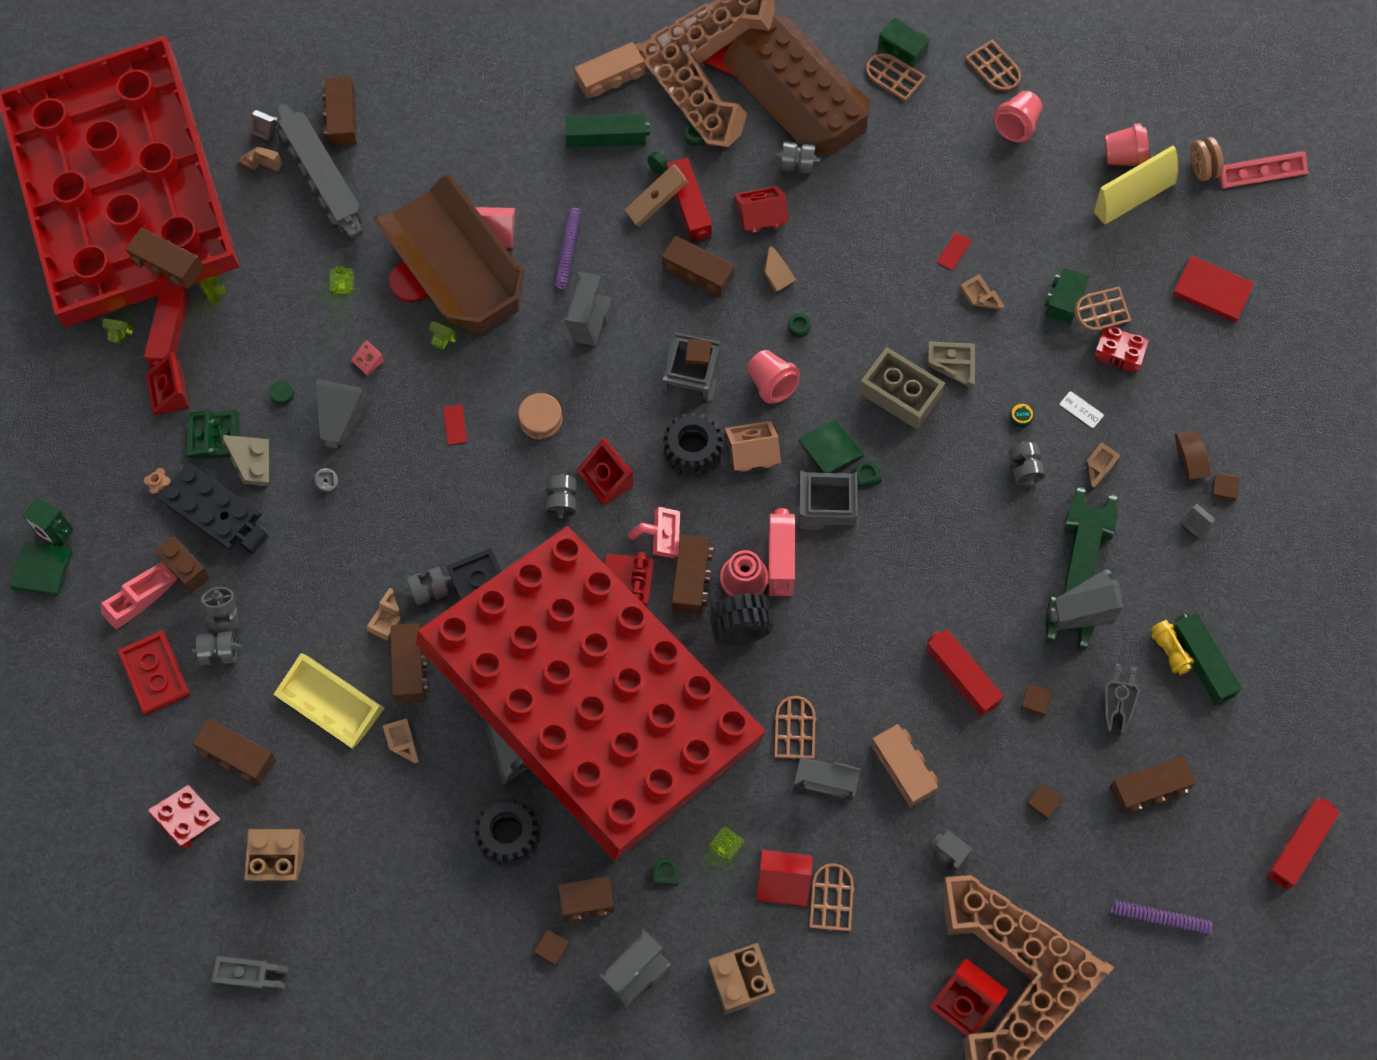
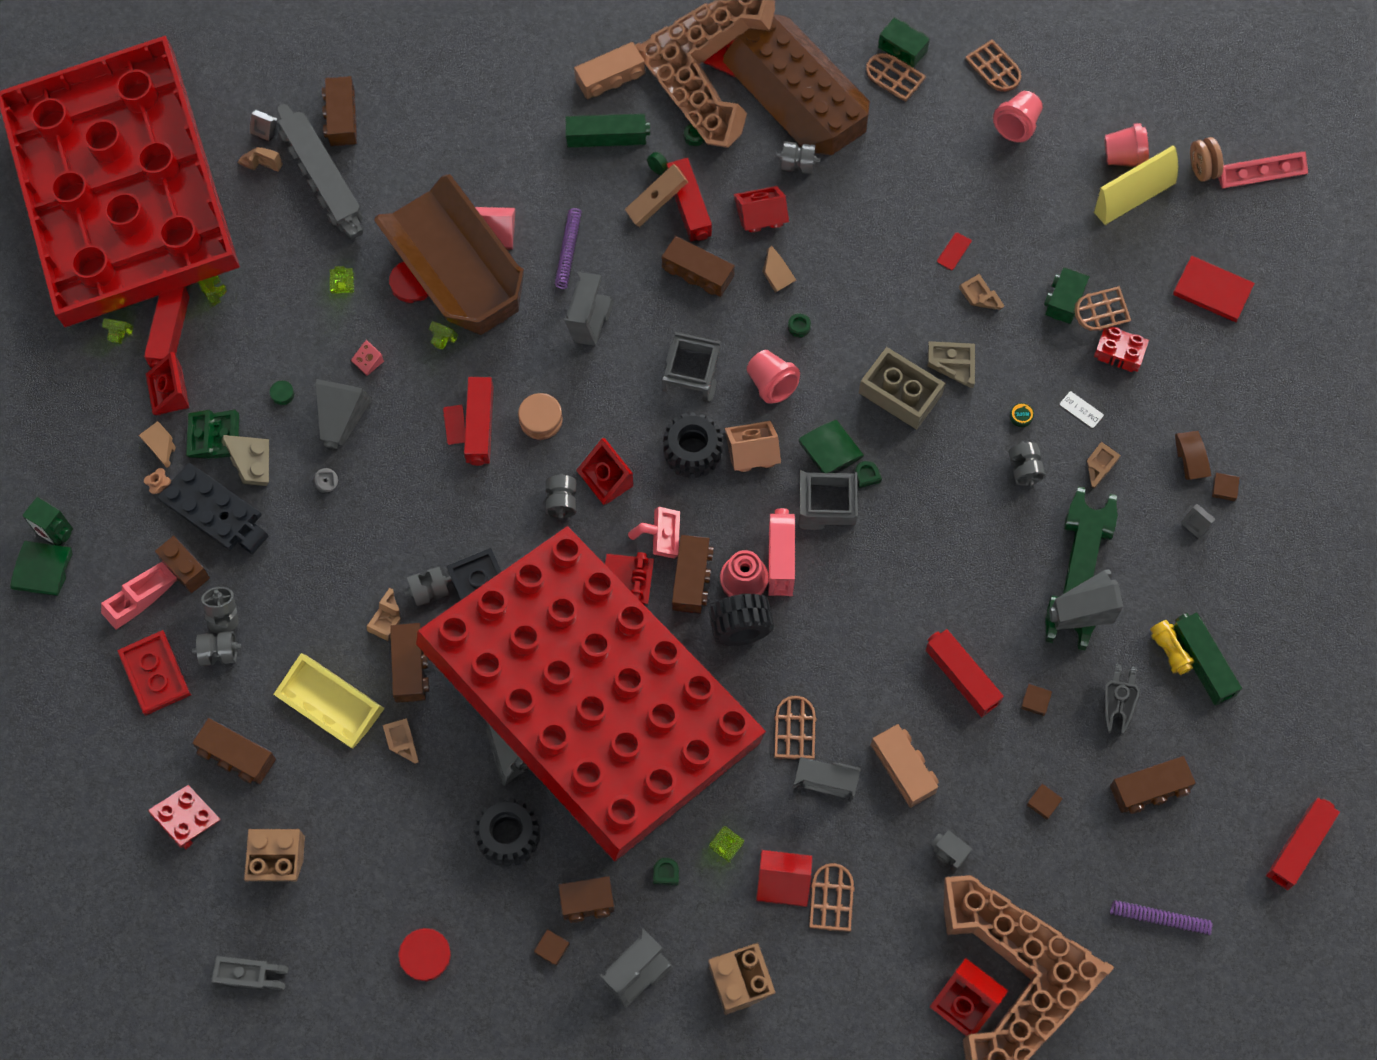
reddish brown brick [126,227,204,289] -> none
reddish brown tile [686,339,711,365] -> none
none -> medium nougat slope [139,421,176,468]
none -> red tile [399,928,451,981]
none -> red brick [464,377,494,466]

